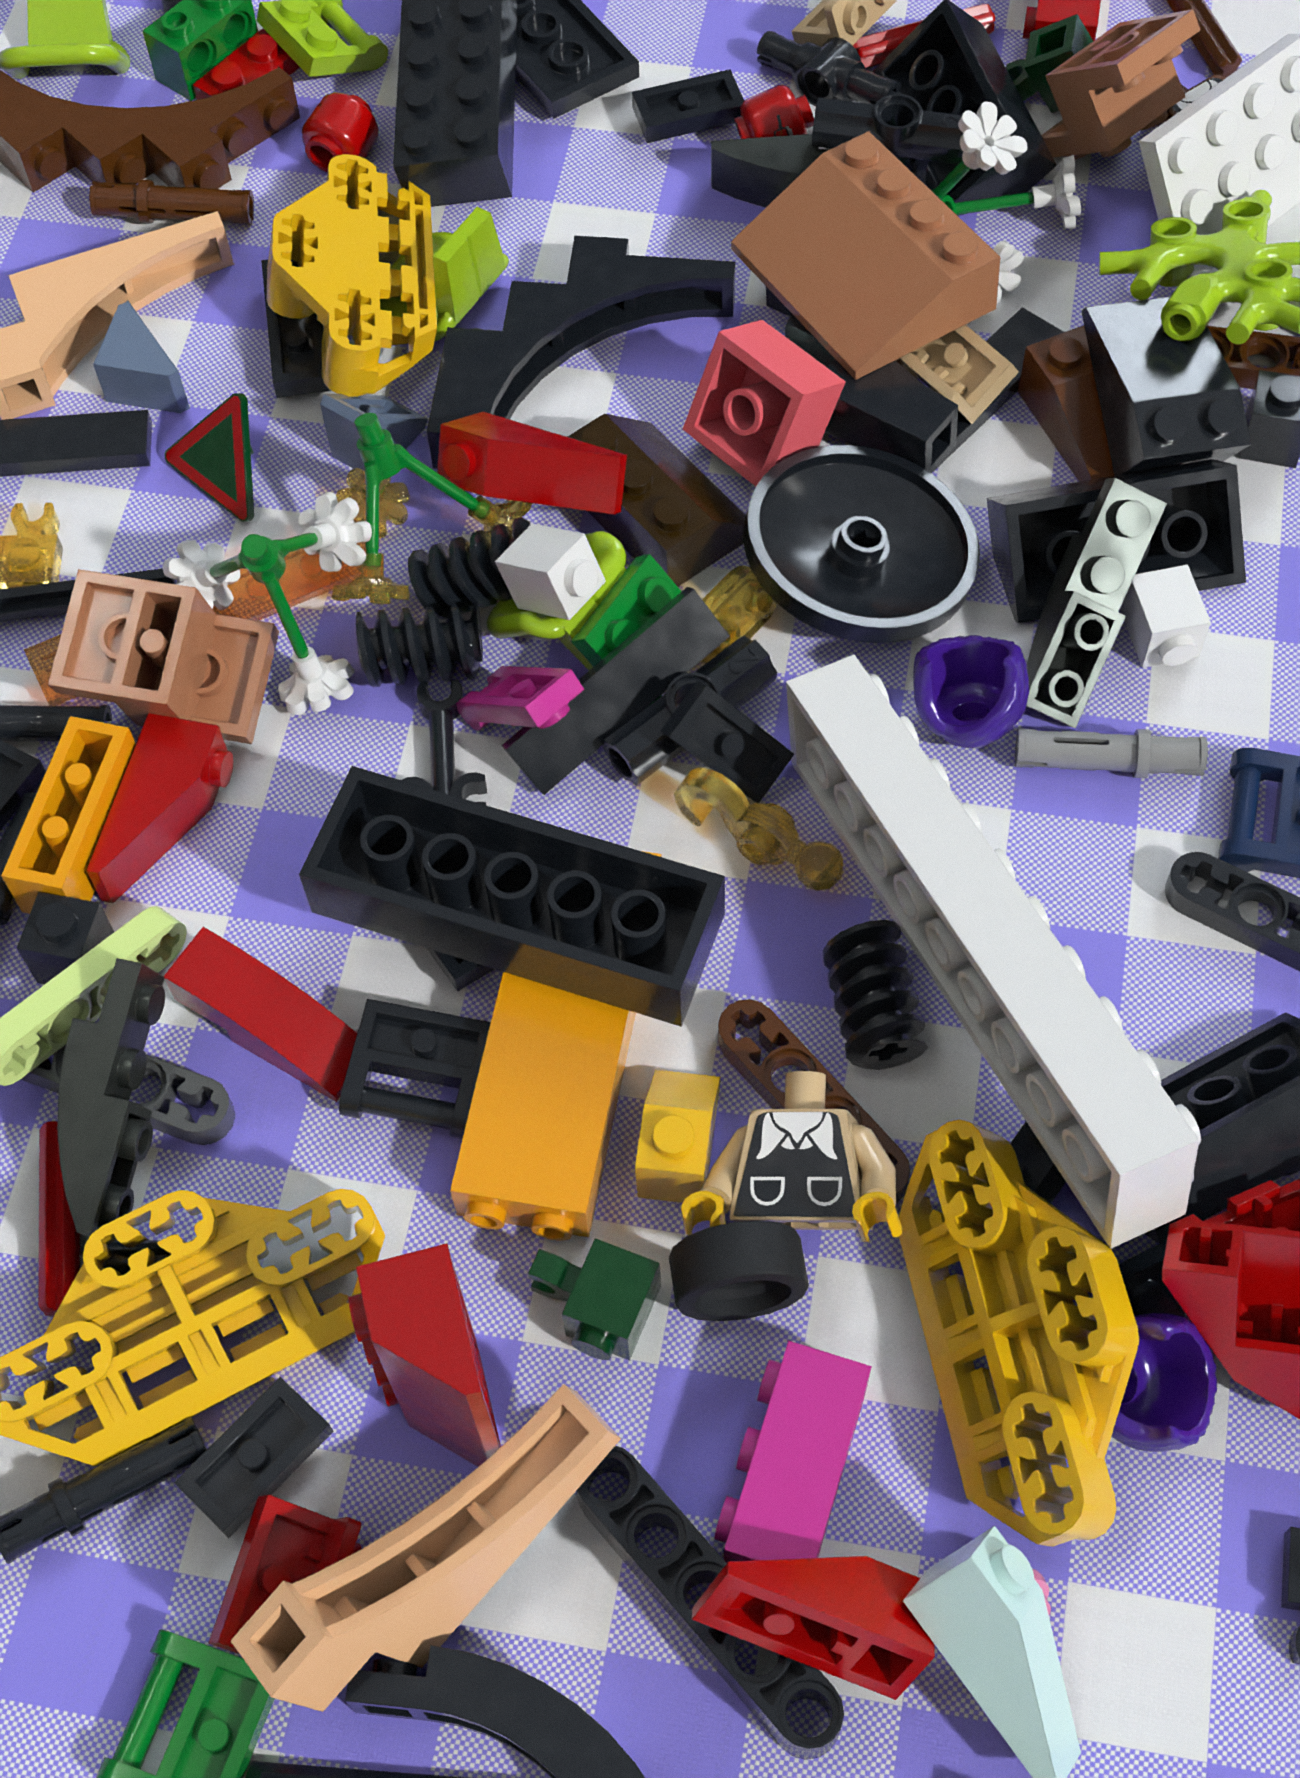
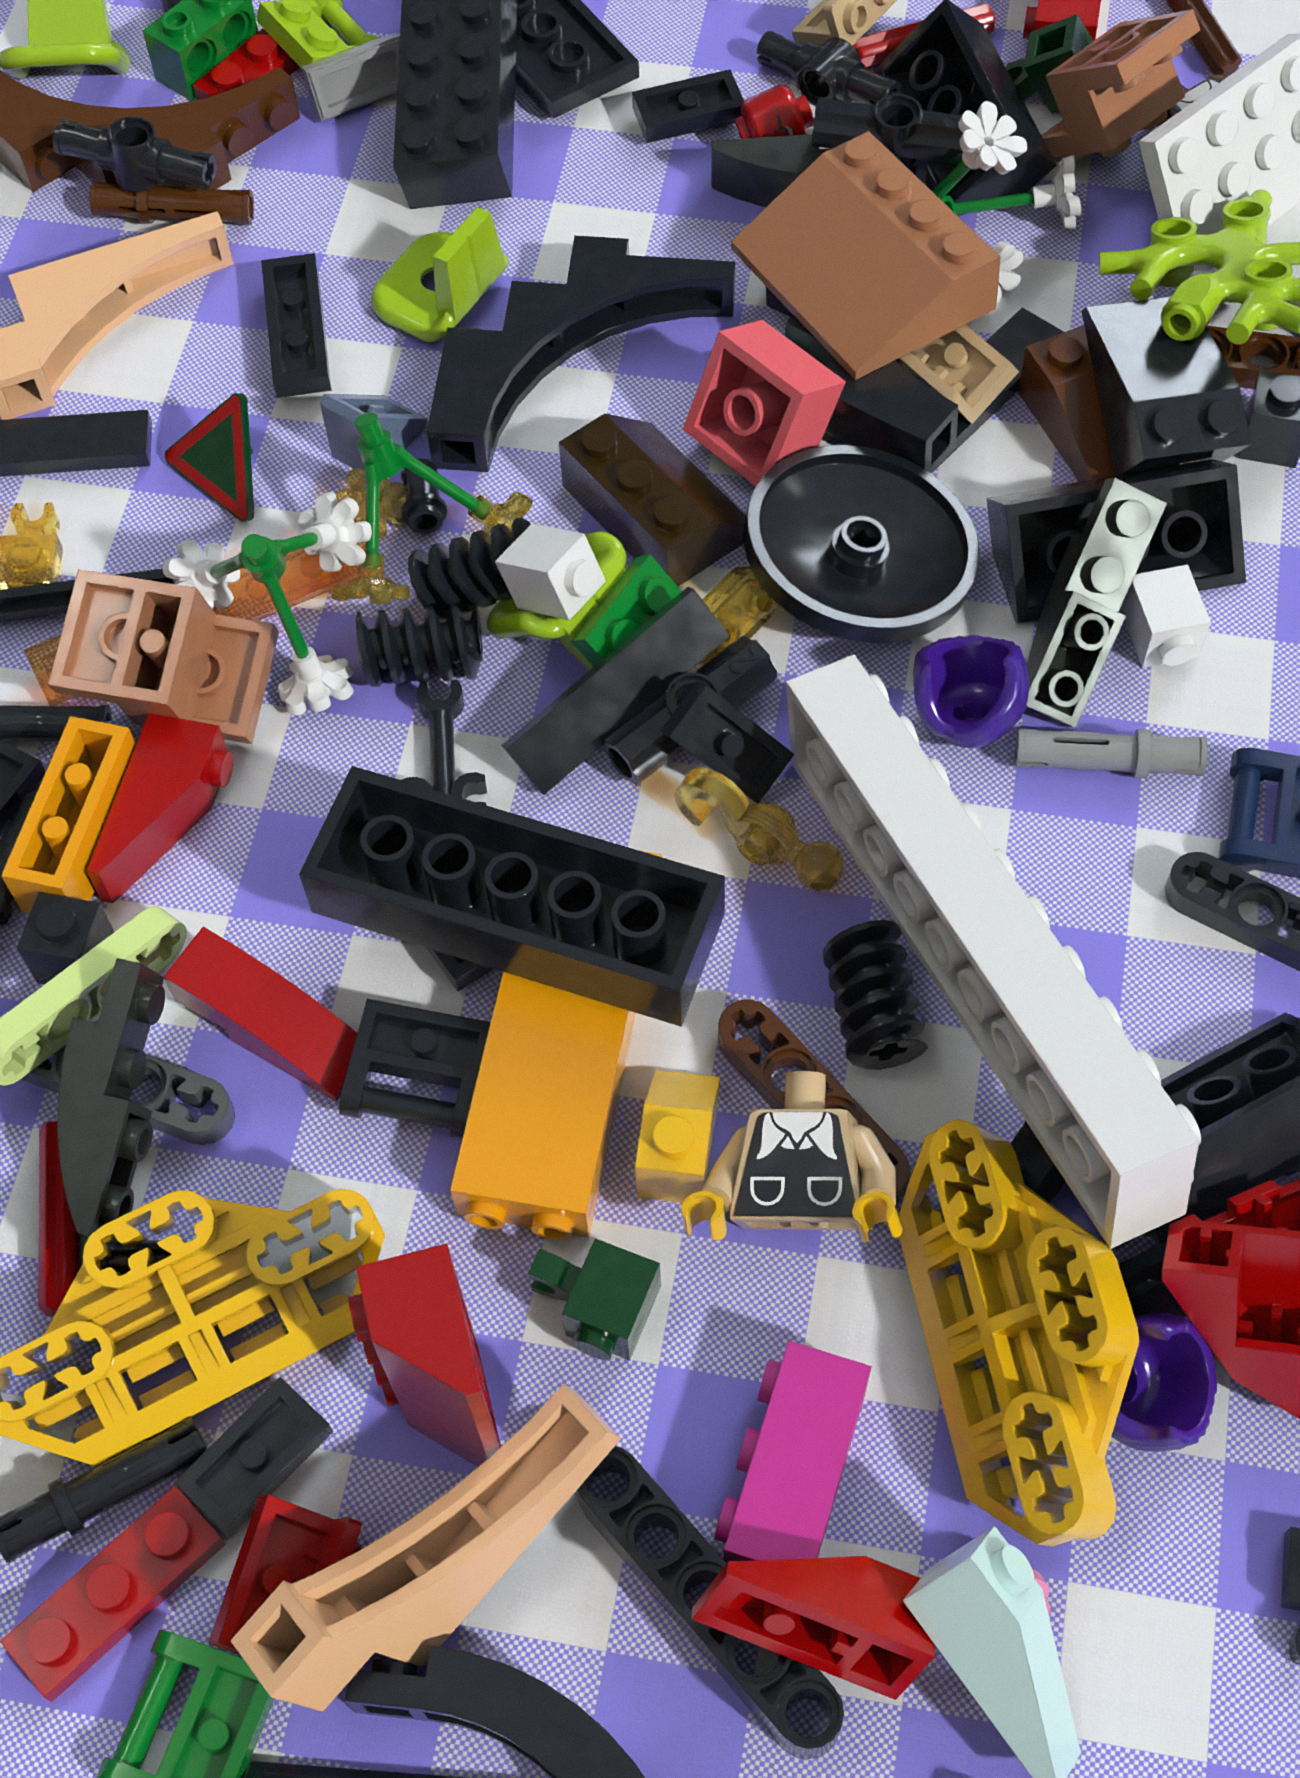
sand blue slope [93,301,190,413] -> none
yellow connector [266,154,437,397] -> none
red head [302,92,379,172] -> none
red slope [437,412,627,515] -> none
dark pink plate [456,666,585,731] -> none
black tyre [669,1220,809,1321] -> none
none -> red plate [0,1485,226,1702]
none -> black pin [53,117,217,192]
none -> light grey tile [301,33,400,121]
none -> black pin [400,458,447,534]

